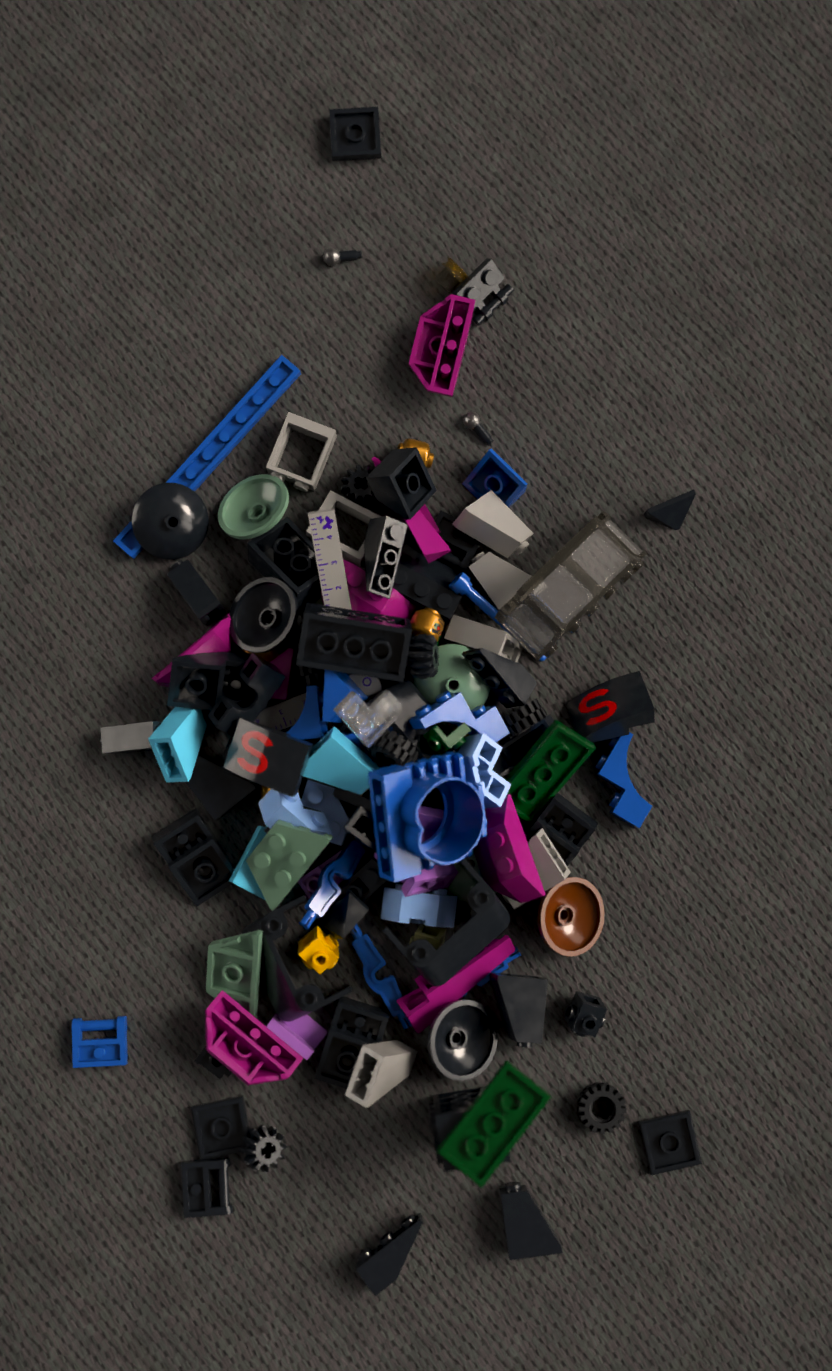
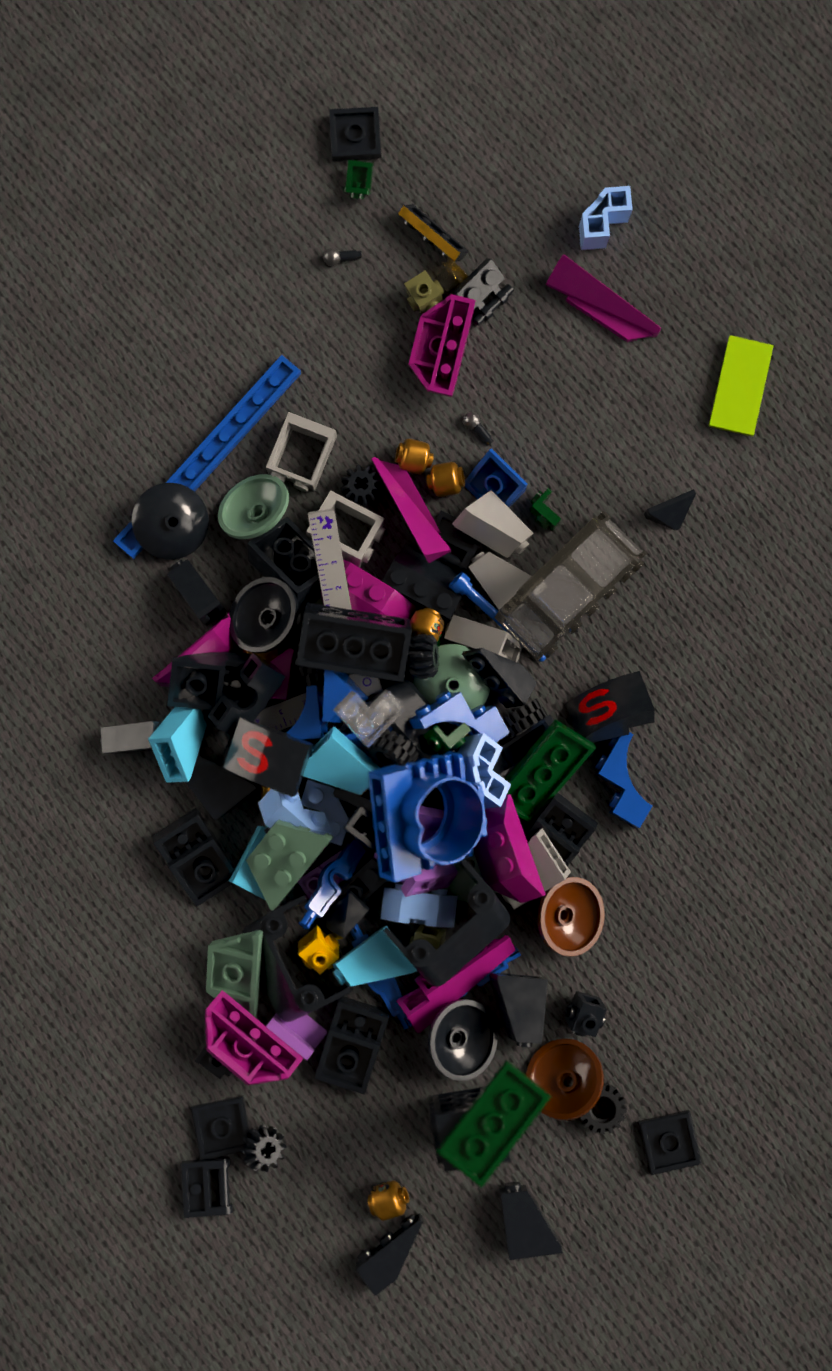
blue plate [72,1016,128,1068] -> none
light grey slope [345,1040,417,1108] -> none
black slope [364,516,407,599] -> none
black slope [366,447,437,520] -> none
none -> medium azure slope [332,926,416,986]
none -> dark green bracket [344,160,374,199]
none -> pearl gold head [368,1180,409,1221]
none -> plate [398,204,468,261]
none -> olive brick [404,270,444,315]
none -> pearl gold head [427,462,465,497]
none -> reddish brown dish [526,1039,604,1120]
none -> dark green bracket [530,488,561,531]
none -> magenta wedge [546,254,661,342]
none -> light blue brick [579,186,632,250]
none -> lime piece [709,335,774,437]

